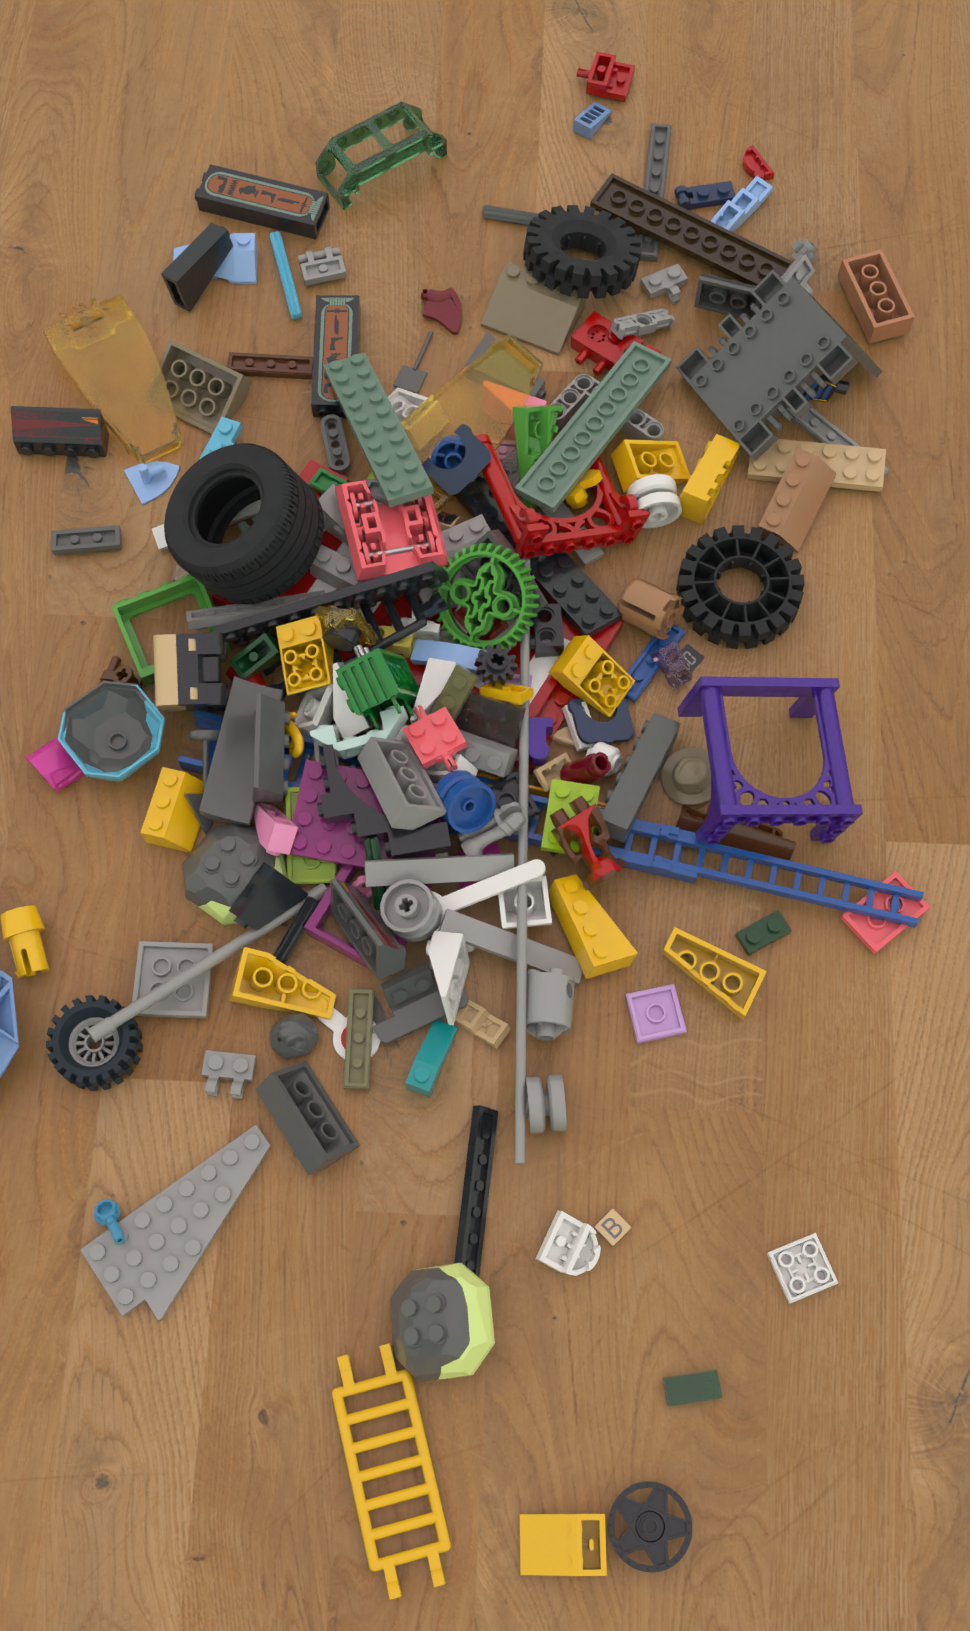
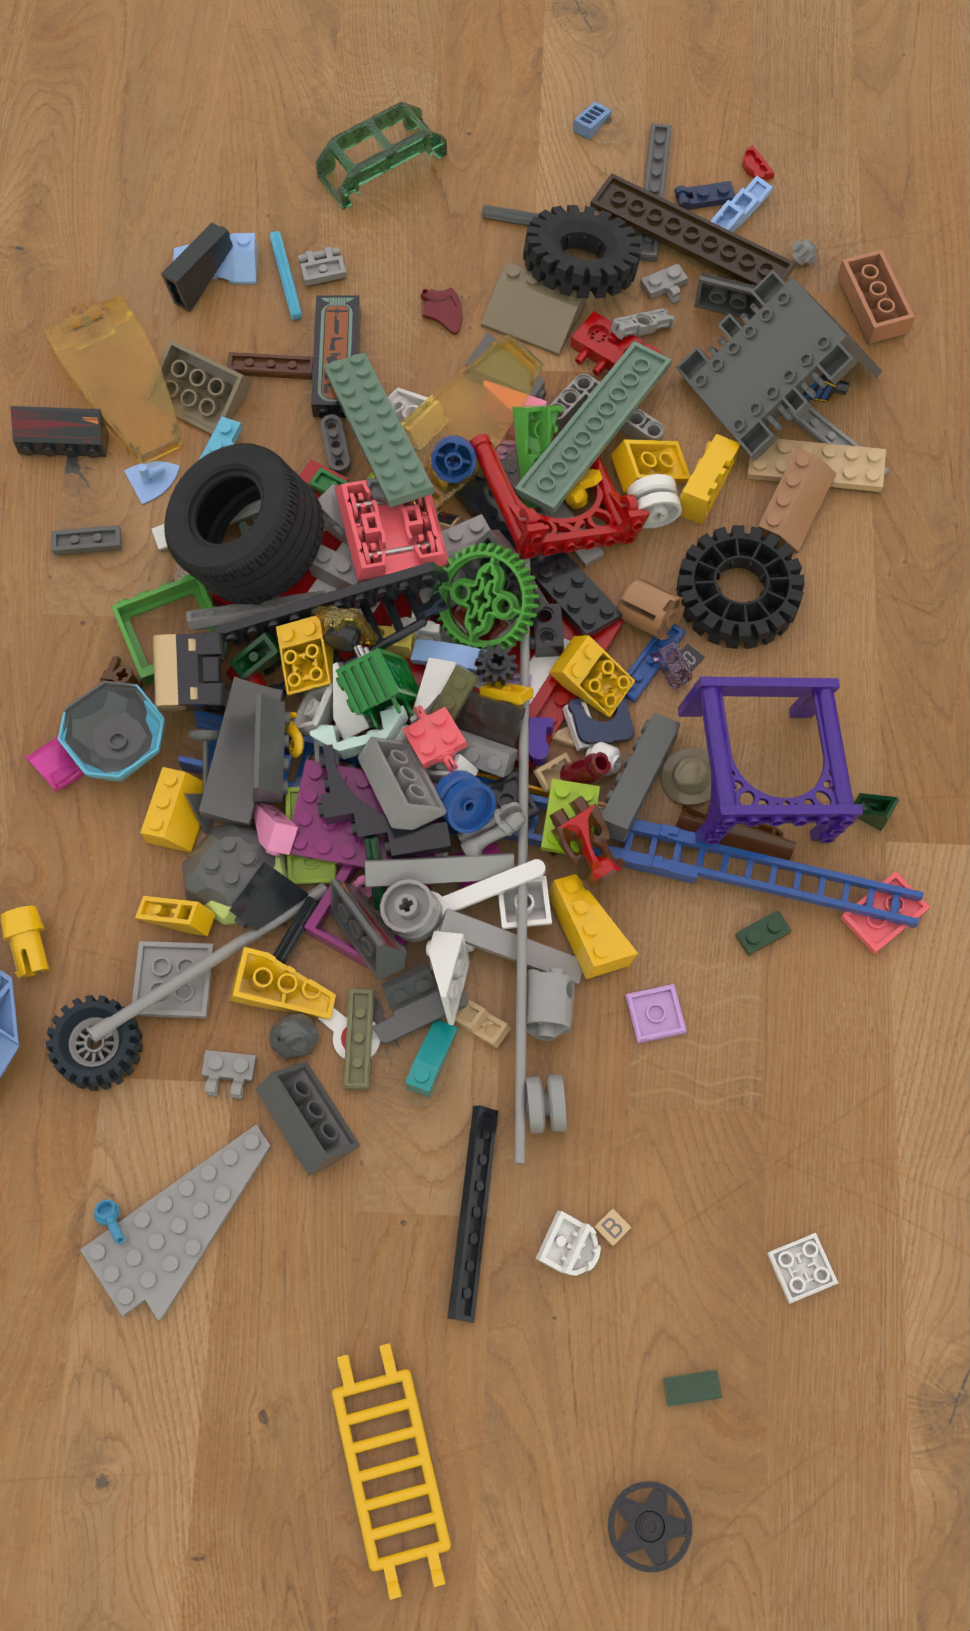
brick [195,164,330,240] -> none
dark grey rock [390,1263,495,1382] -> none
dark grey piece [394,331,433,394] -> none
dark blue piece [422,424,491,495] -> none
yellow slope [520,1513,607,1576] -> none
red plate [577,52,635,102] -> none
yellow wedge [663,927,767,1020] -> none
light grey plate [781,254,815,296] -> none
none -> yellow slope [135,896,216,936]
none -> dark green slope [854,793,900,831]

